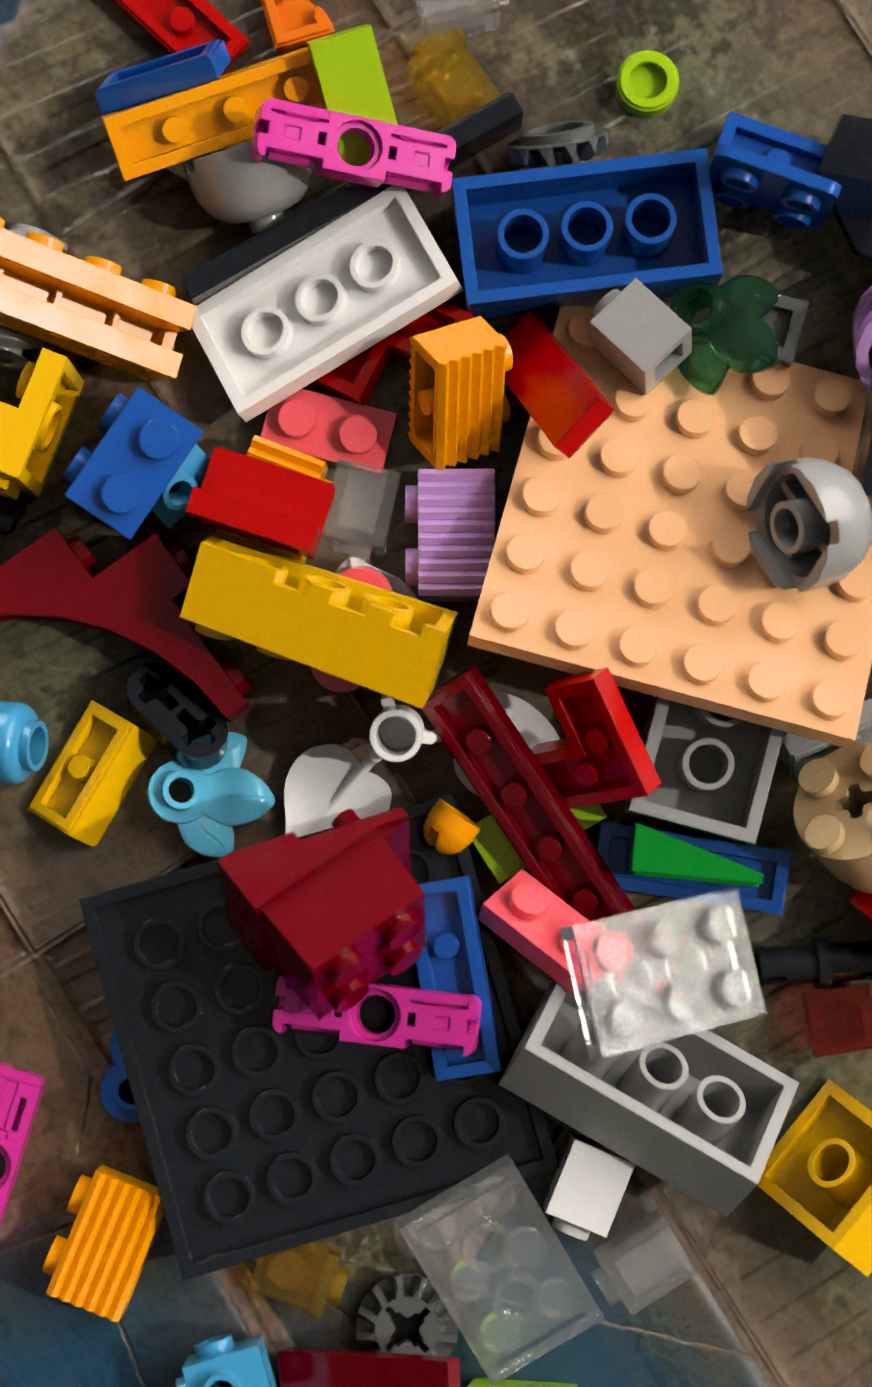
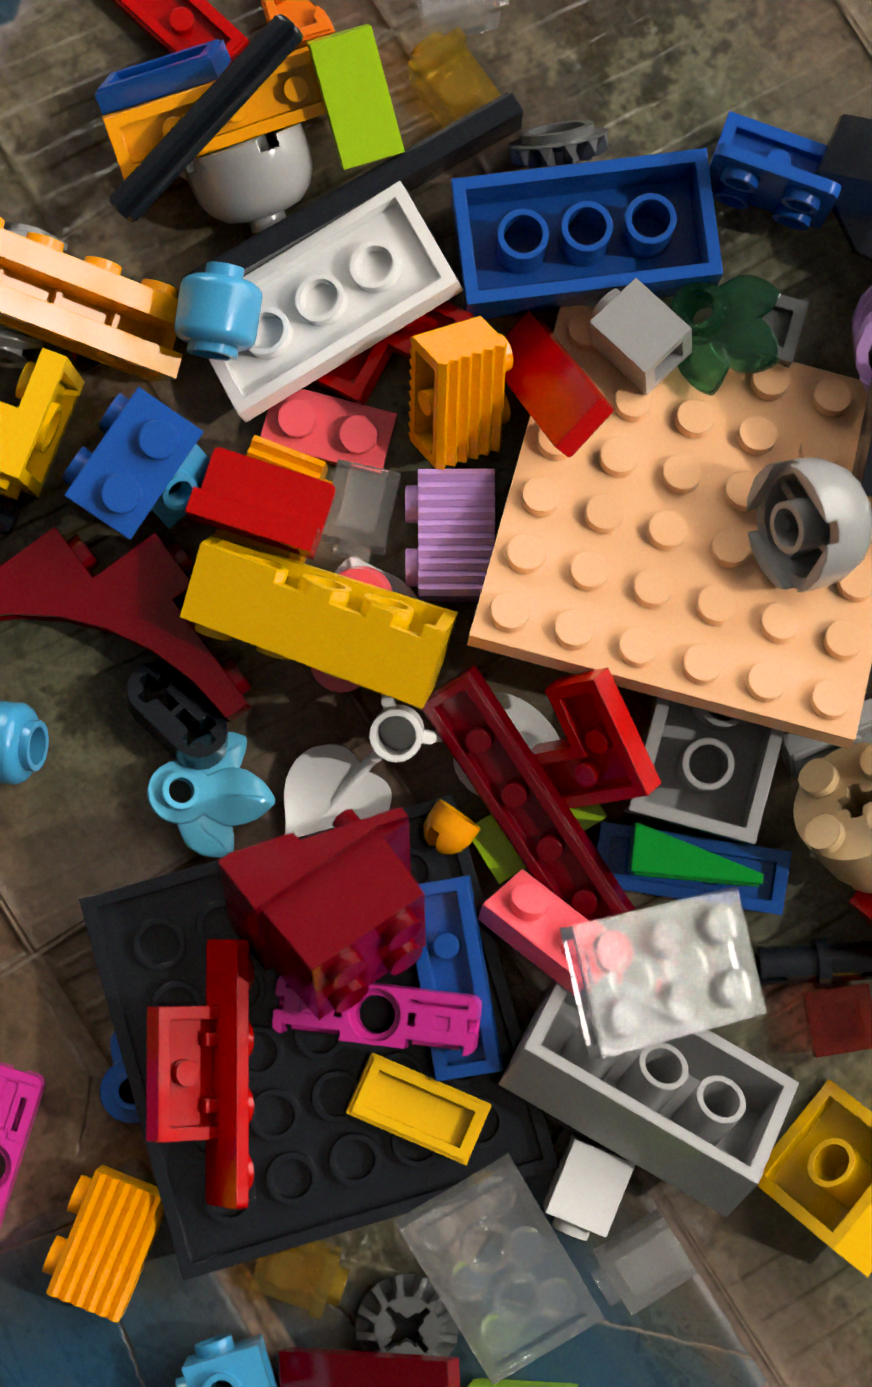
yellow slope [27,700,157,847] -> none
dark pink piece [250,98,456,199] -> none
lime tile [615,50,679,118] -> none
none -> black axle [109,14,303,222]
none -> red bracket [146,940,254,1209]
none -> dark azure head [174,262,262,361]
none -> yellow tile [345,1052,492,1165]

